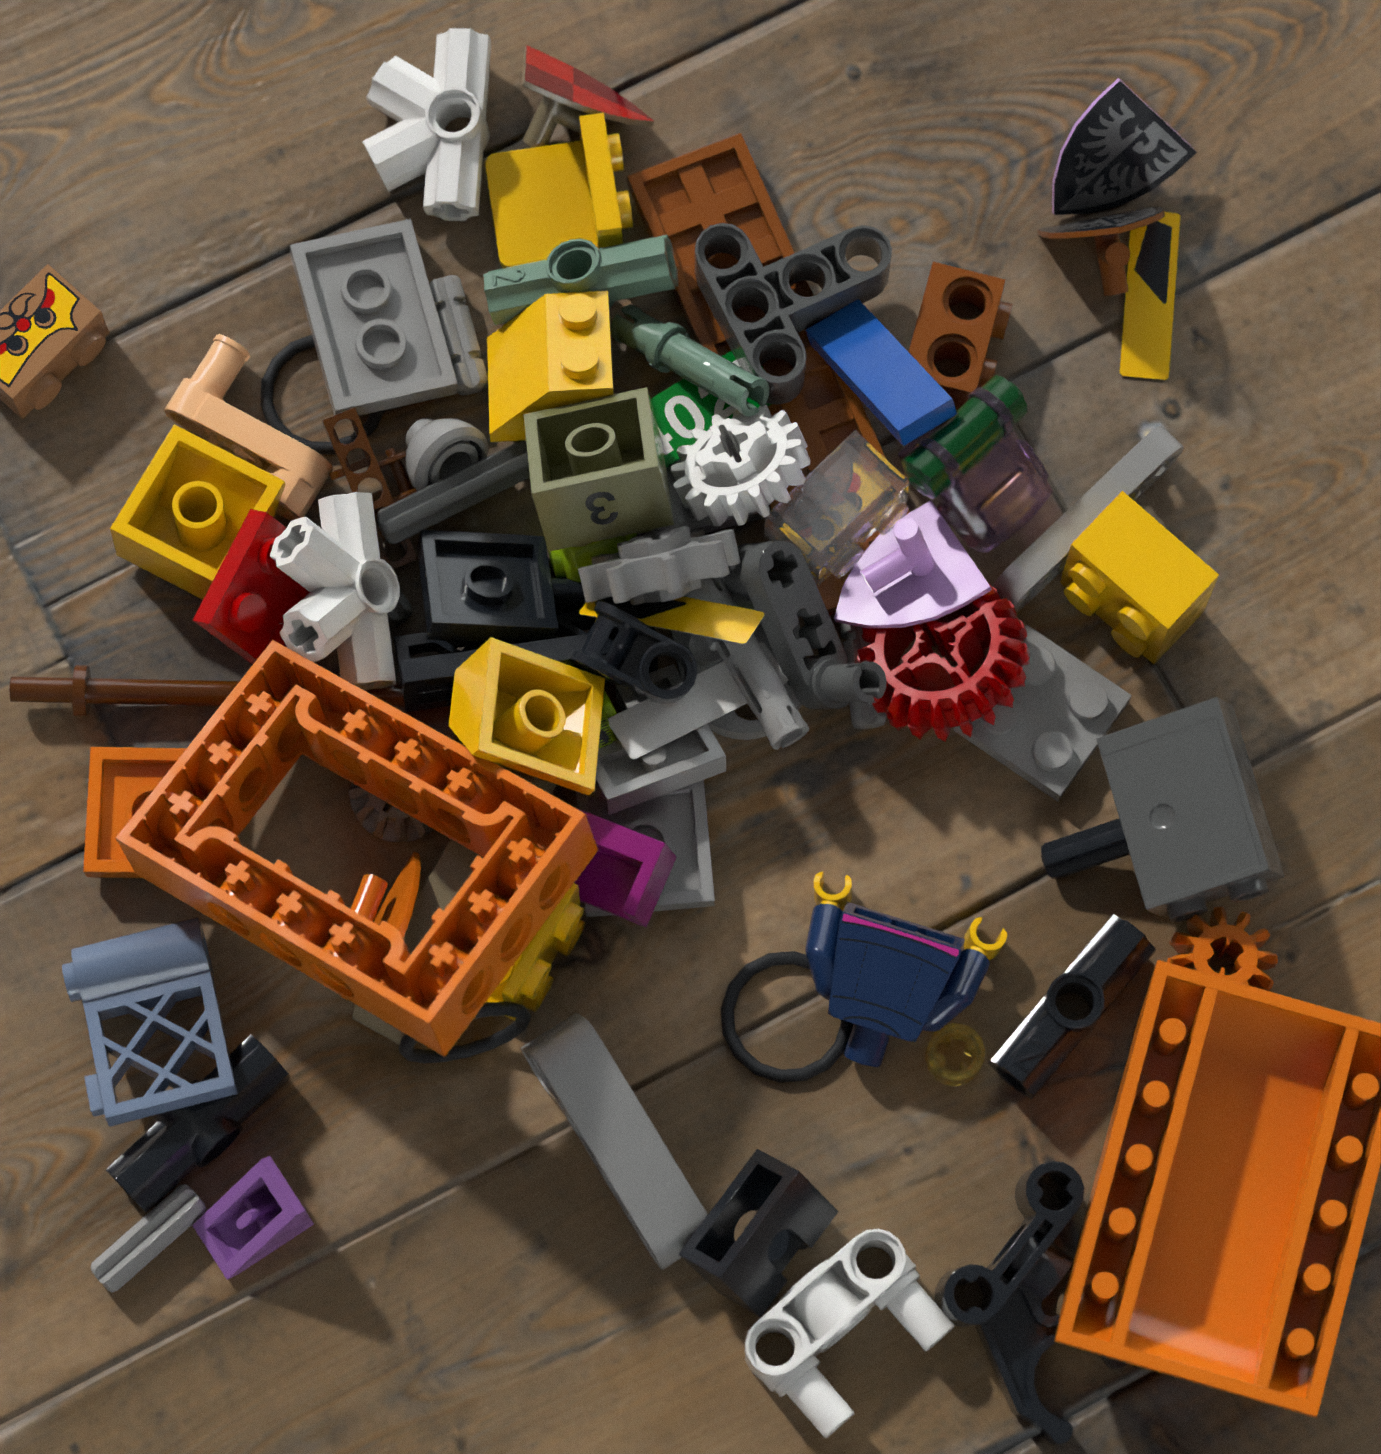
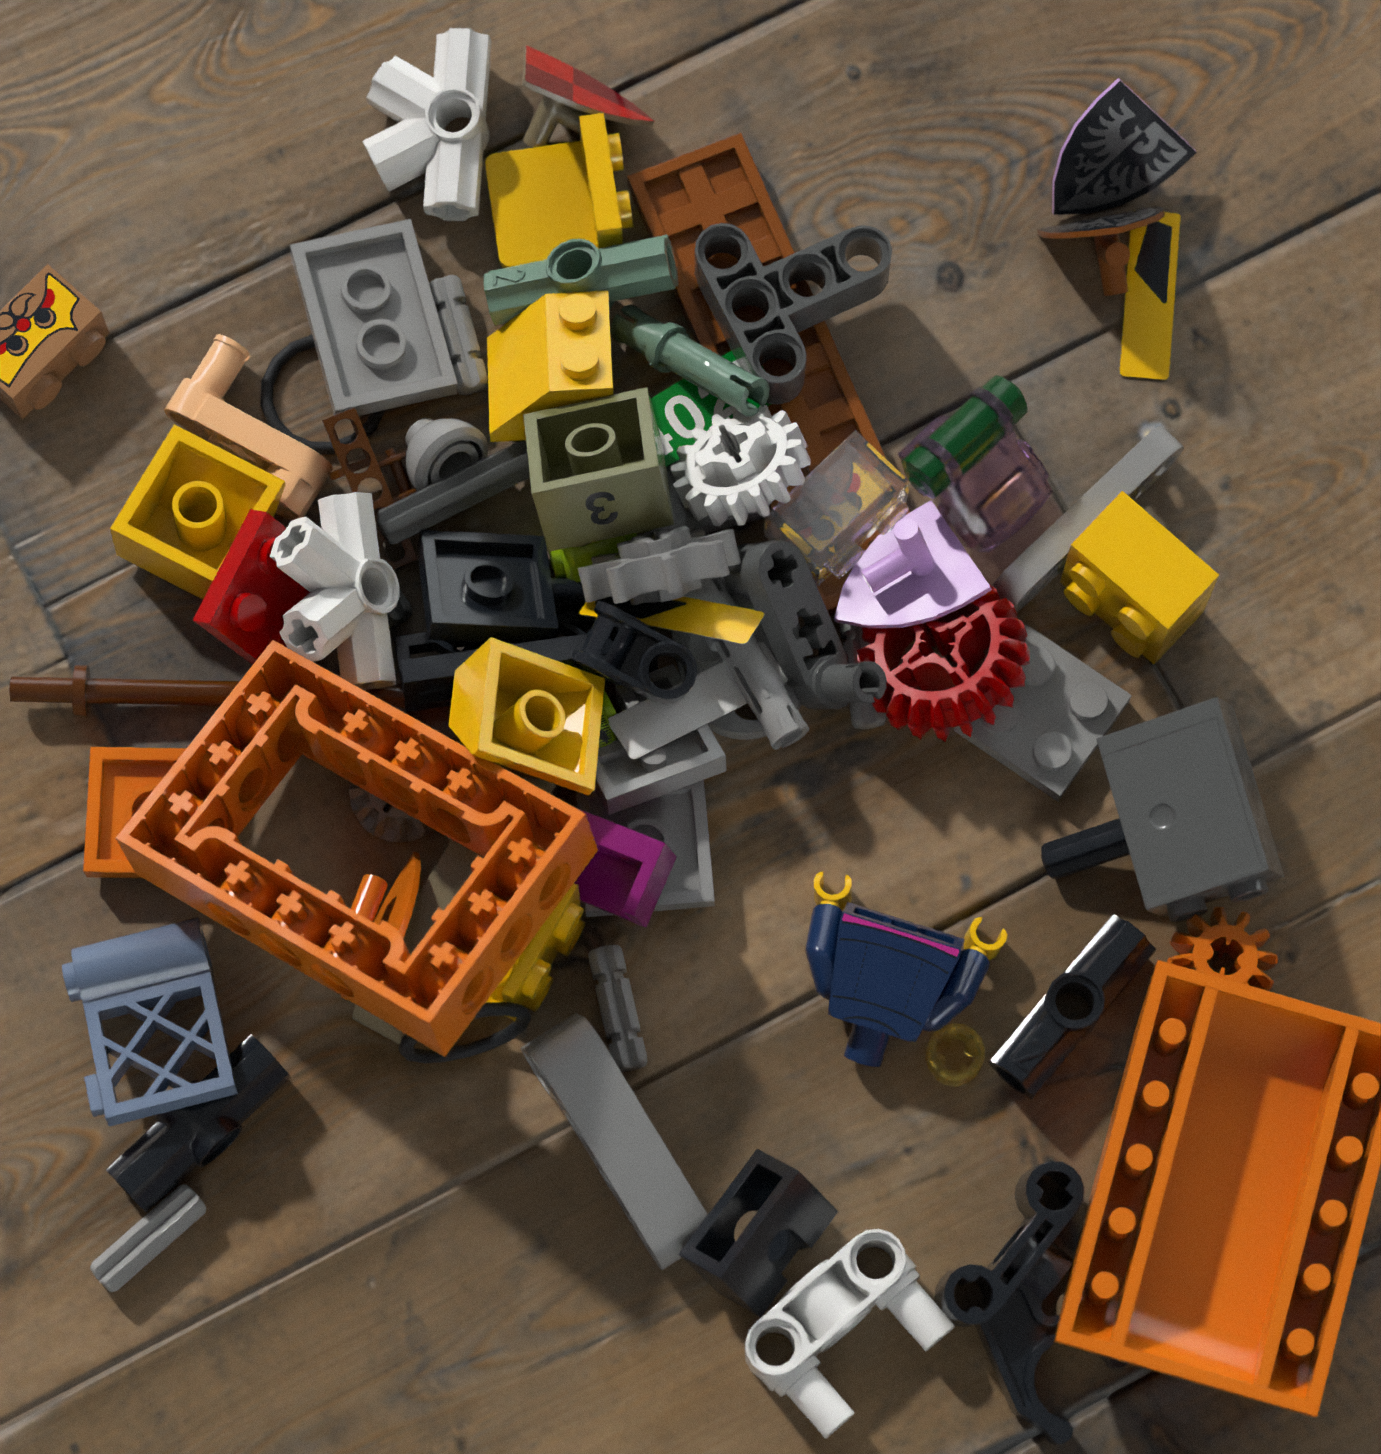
medium lavender slope [192,1156,314,1280] -> none
black piece [721,951,853,1083] -> none
blue tile [806,299,957,446] -> none
dark orange brick [909,262,1013,411] -> none
none -> light grey axle [588,945,647,1072]

